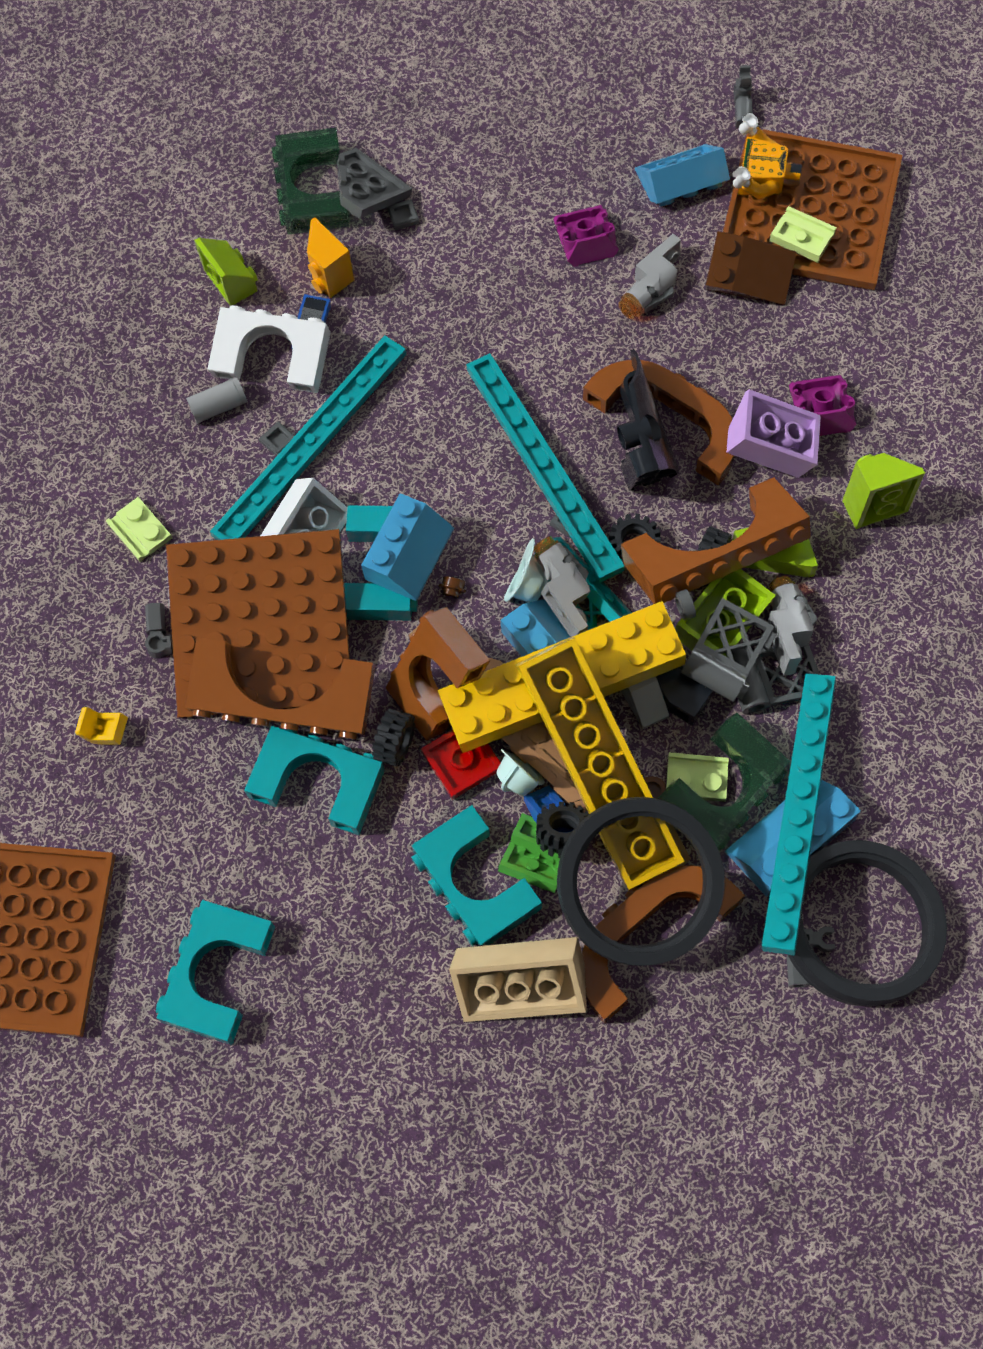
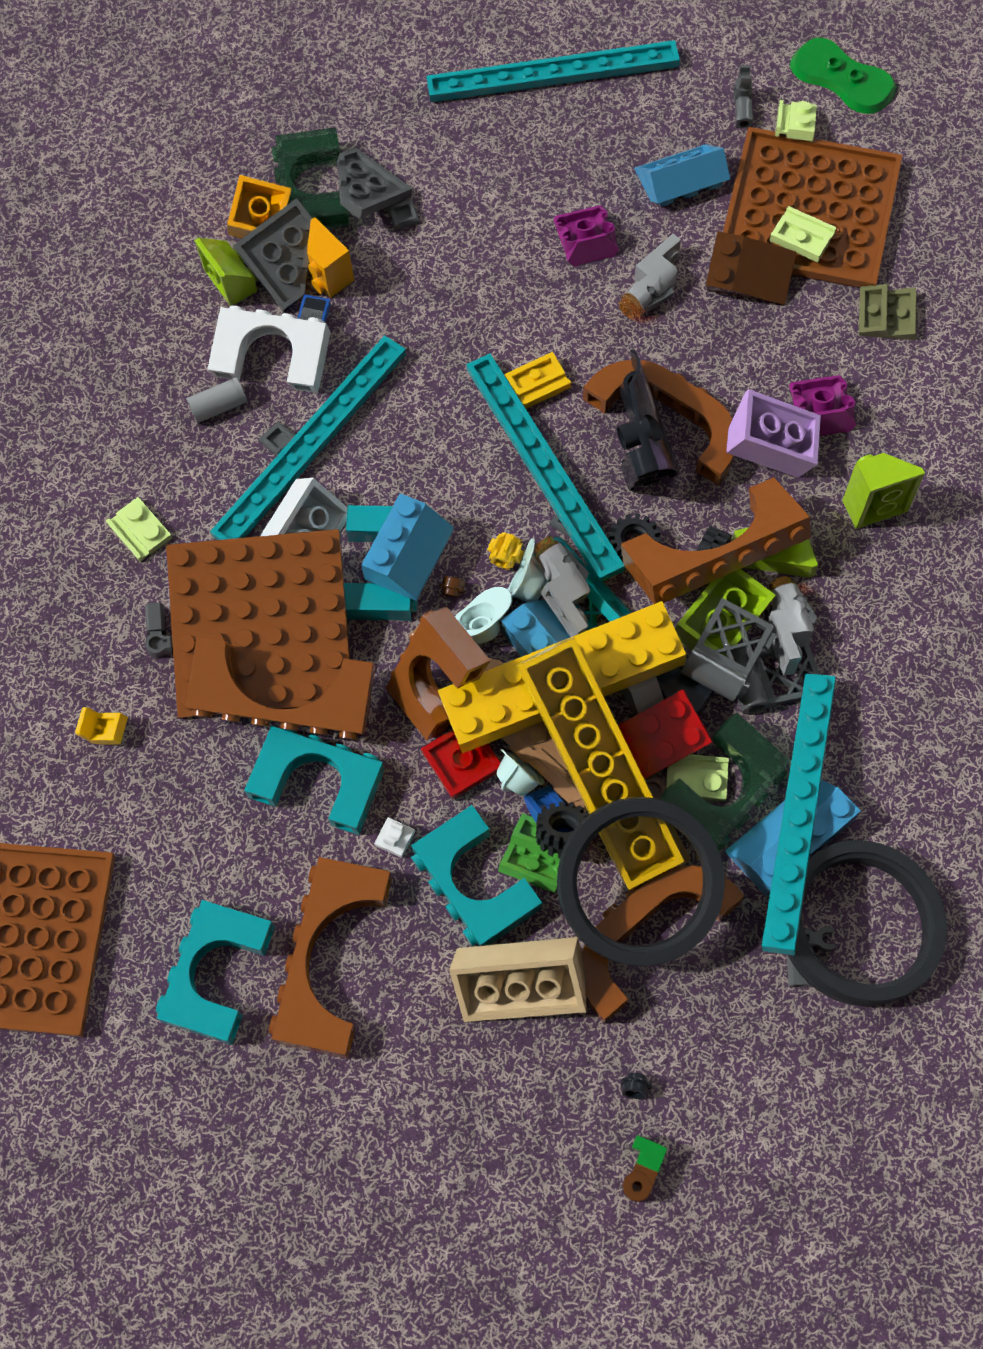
black tyre [372,709,415,767] -> none
dark grey tile [675,589,696,621] -> none
light orange torso [732,113,802,199] -> none
none -> light orange slope [227,175,291,238]
none -> dark grey plate [233,198,313,312]
none -> dark orange arch [269,857,392,1059]
none -> white tile [374,817,415,858]
none -> teal plate [426,40,680,103]
none -> light aqua piece [455,587,512,645]
none -> yellow gear [487,532,524,570]
none -> yellow plate [504,352,571,409]
none -> red plate [618,689,713,779]
none -> black plate [621,1073,652,1100]
none -> leg [622,1135,667,1202]
none -> yellowish green plate [775,100,817,141]
none -> green plate [790,37,896,114]
none -> olive slope [859,284,917,340]

